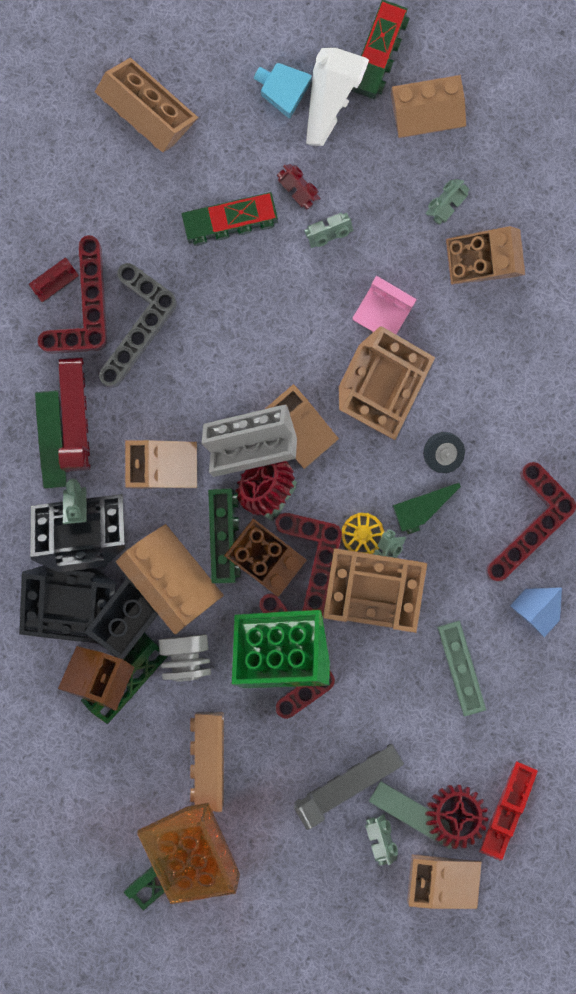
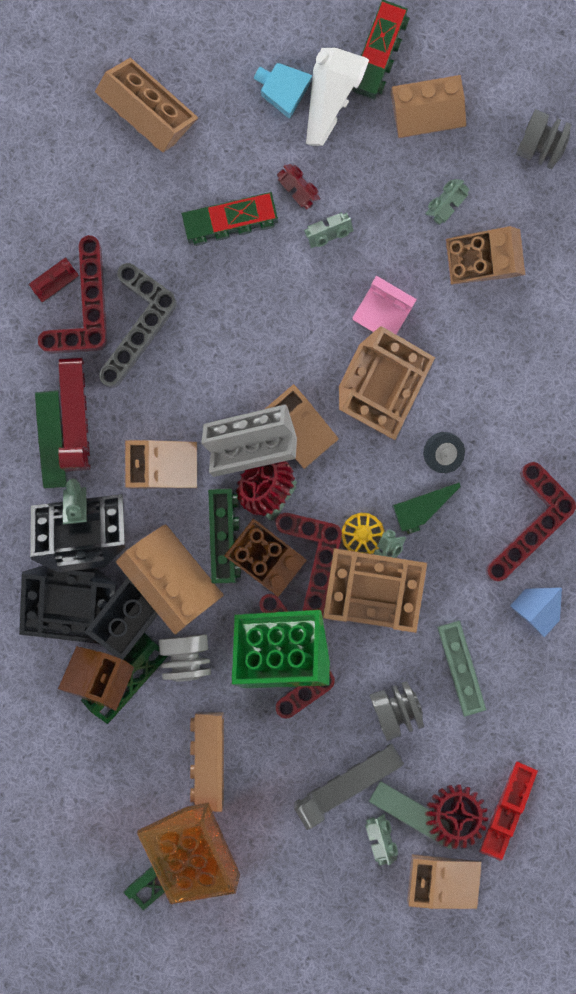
none -> dark grey wheel [370,681,424,741]
none -> dark grey wheel [516,109,572,169]

